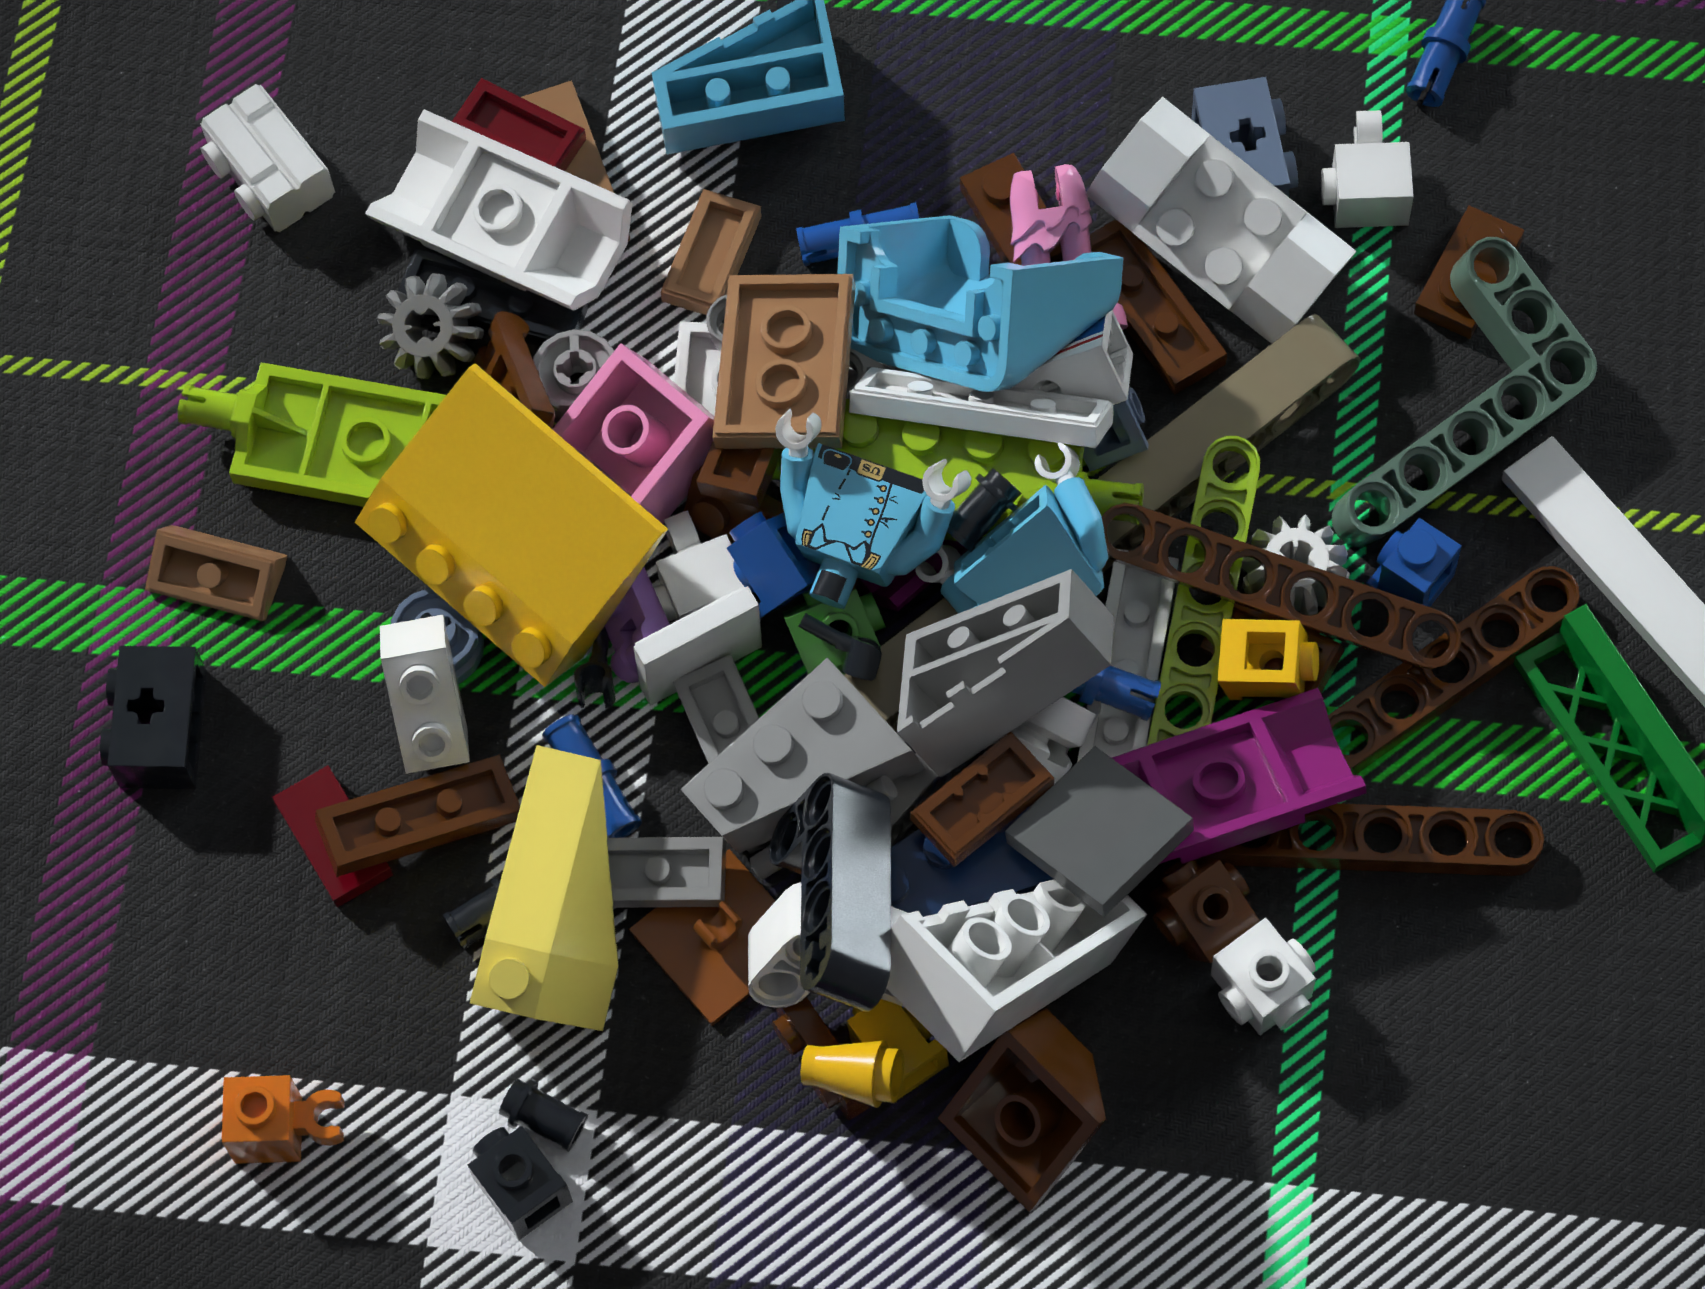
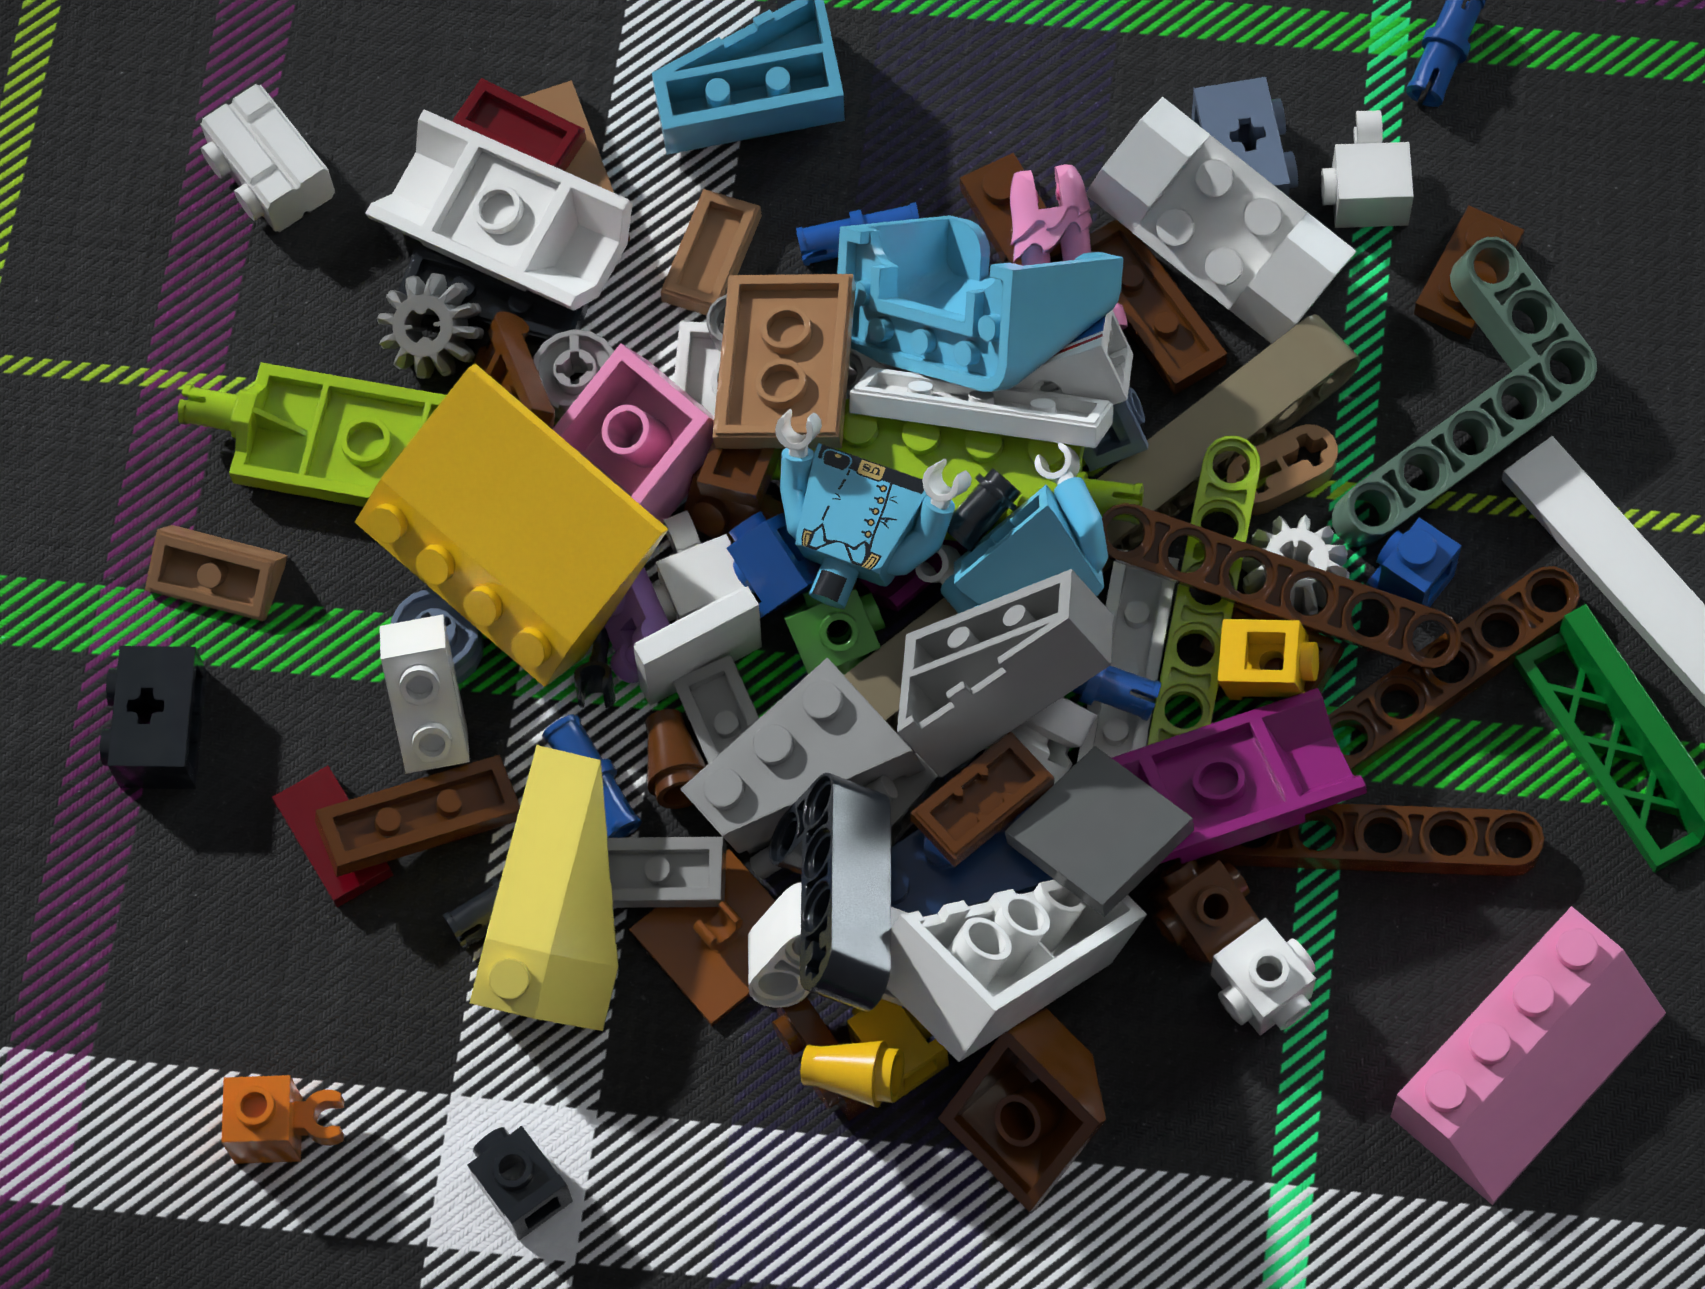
black pin [499,1078,588,1152] -> none
black hand [798,613,882,681] -> none
none -> reddish brown cone [645,709,706,809]
none -> medium nougat beam [1226,424,1338,515]
none -> bright pink slope [1391,906,1666,1205]

